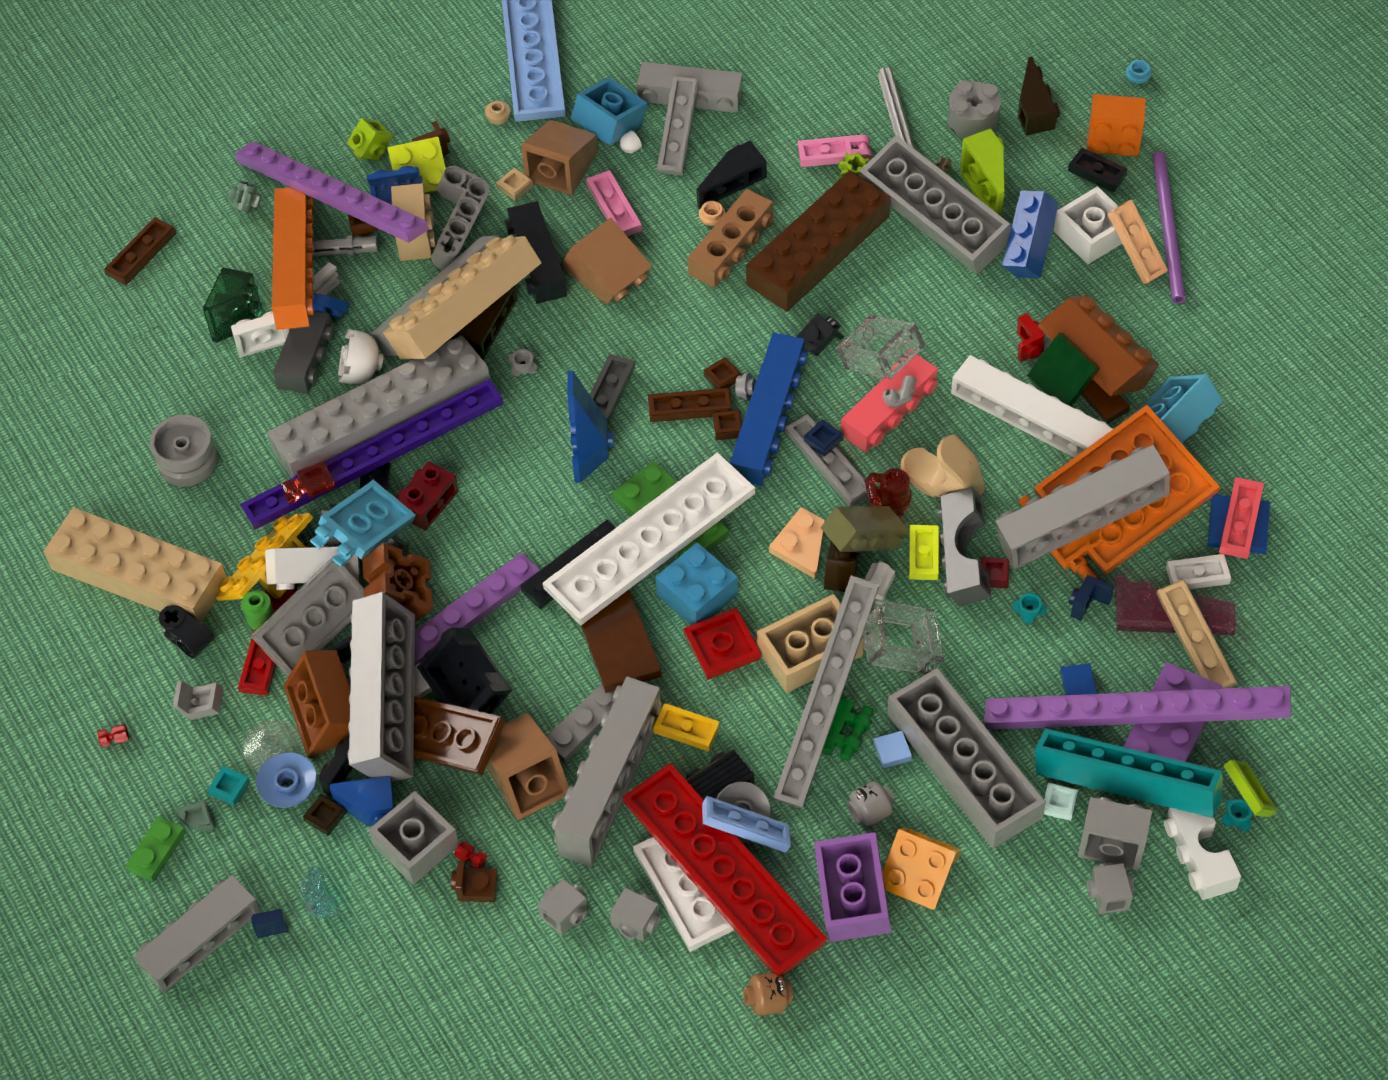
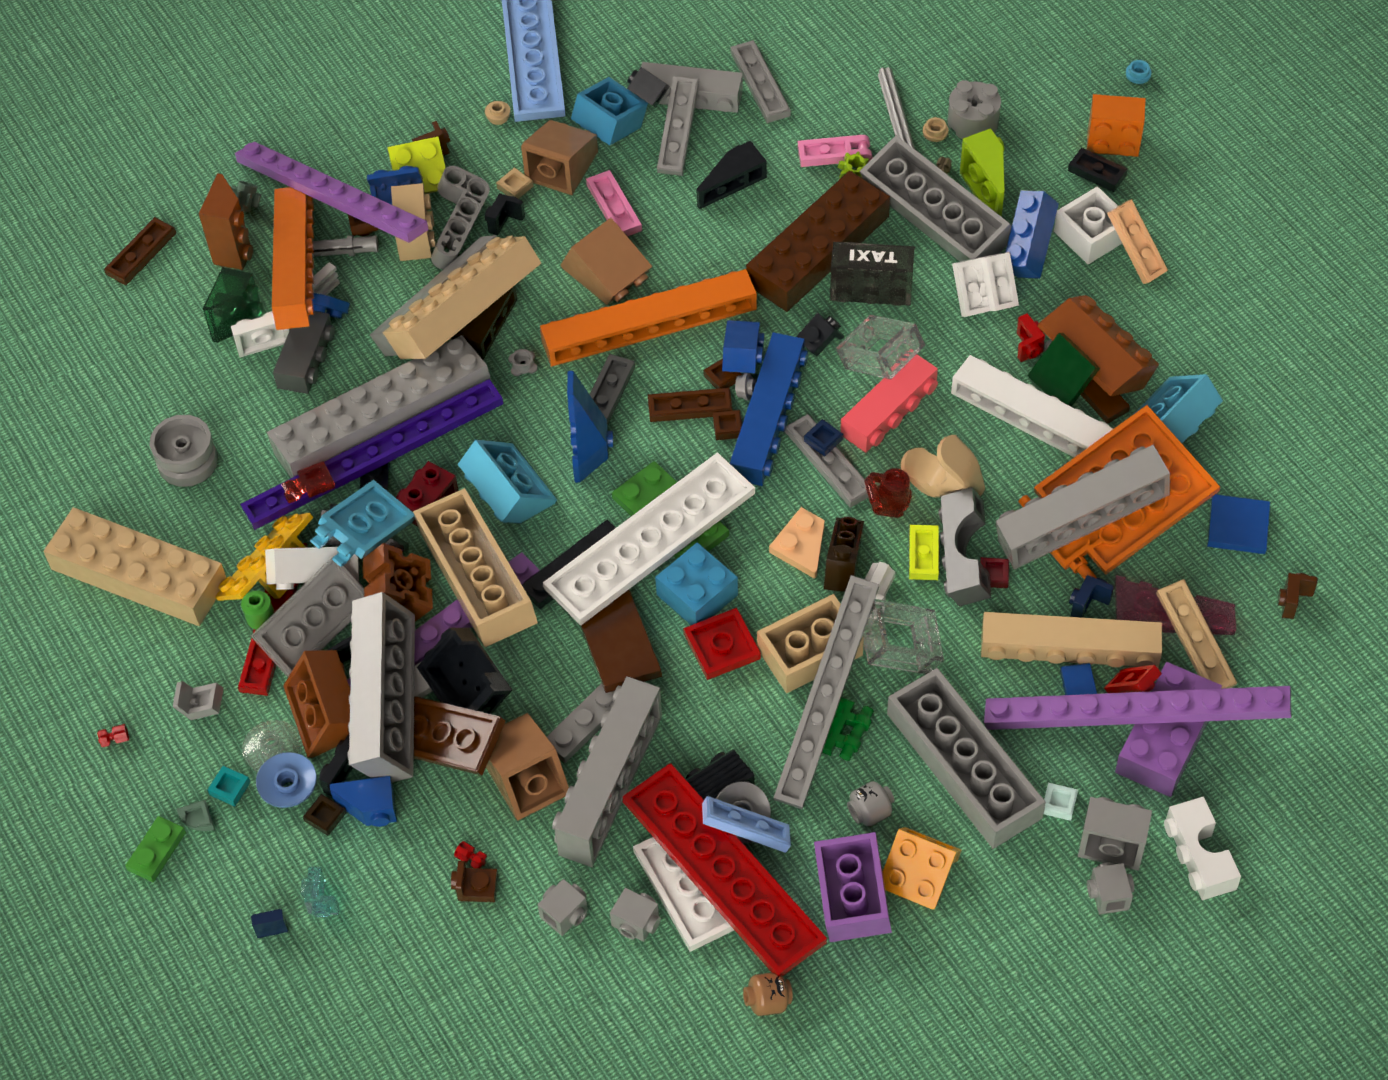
light grey brick [134,875,261,993] -> none
black piece [159,605,215,659] -> none
white cylinder [338,329,383,384] -> none
lime brick [347,118,393,161] -> none
light grey brick [368,791,459,885] -> none
black brick [504,201,567,304] -> none
white hinge [620,130,642,153] -> none
yellow plate [653,703,720,752] -> none
medium nougat brick [687,189,774,288] -> none
light nougat plate [699,201,725,226] -> none
olive brick [821,506,909,552] -> none
light blue tile [873,731,912,769] -> none
light grey arm [883,375,917,408] -> none
teal plate [1012,593,1047,624] -> none
dark brown slope [1018,57,1060,136] -> none
teal brick [1035,728,1223,818] -> none
medium lavender piece [1153,151,1186,304] -> none
white plate [1166,554,1231,590] -> none
coral plate [1219,477,1264,559] -> none
teal plate [1221,799,1254,831] -> none
lime tile [1223,760,1277,817] -> none
none -> dark orange slope [199,173,253,270]
none -> tan brick [413,488,538,648]
none -> medium azure slope [458,439,557,523]
none -> black bracket [485,193,525,236]
none -> orange brick [540,269,757,367]
none -> black brick [627,67,670,108]
none -> blue brick [722,320,764,373]
none -> light grey tile [730,40,791,123]
none -> clear smoke brick [830,241,915,306]
none -> tan plate [923,117,949,142]
none -> white slope [952,252,1019,317]
none -> tan brick [981,612,1162,668]
none -> red plate [1104,665,1162,693]
none -> reddish brown bracket [1278,573,1318,619]

